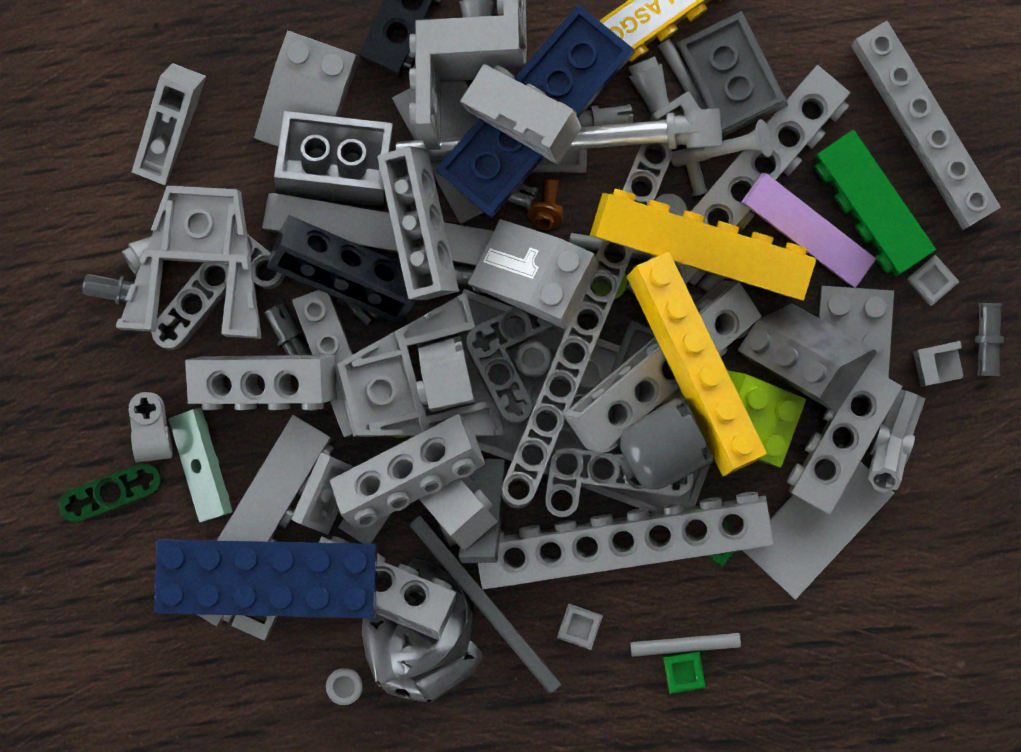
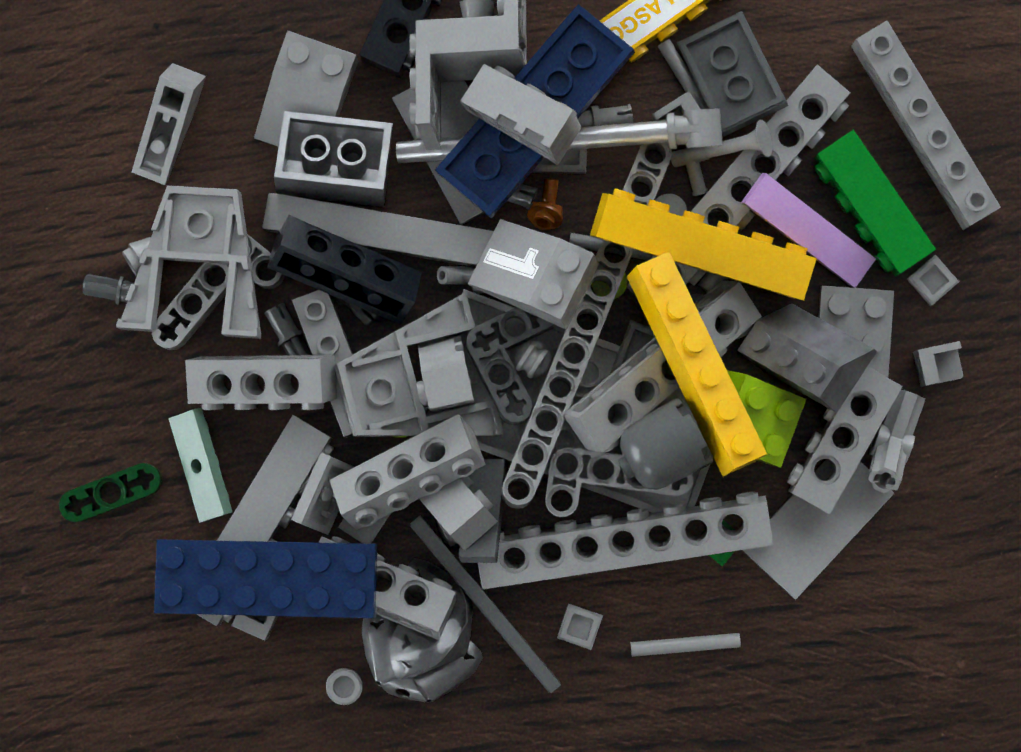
light grey piece [129,392,173,463] -> none
light grey brick [377,146,459,300] -> none
light grey cone [628,56,669,113] -> none
green tile [663,651,706,694] -> none
dark grey pin [975,303,1004,376] -> none
none -> light grey bush [515,341,548,379]

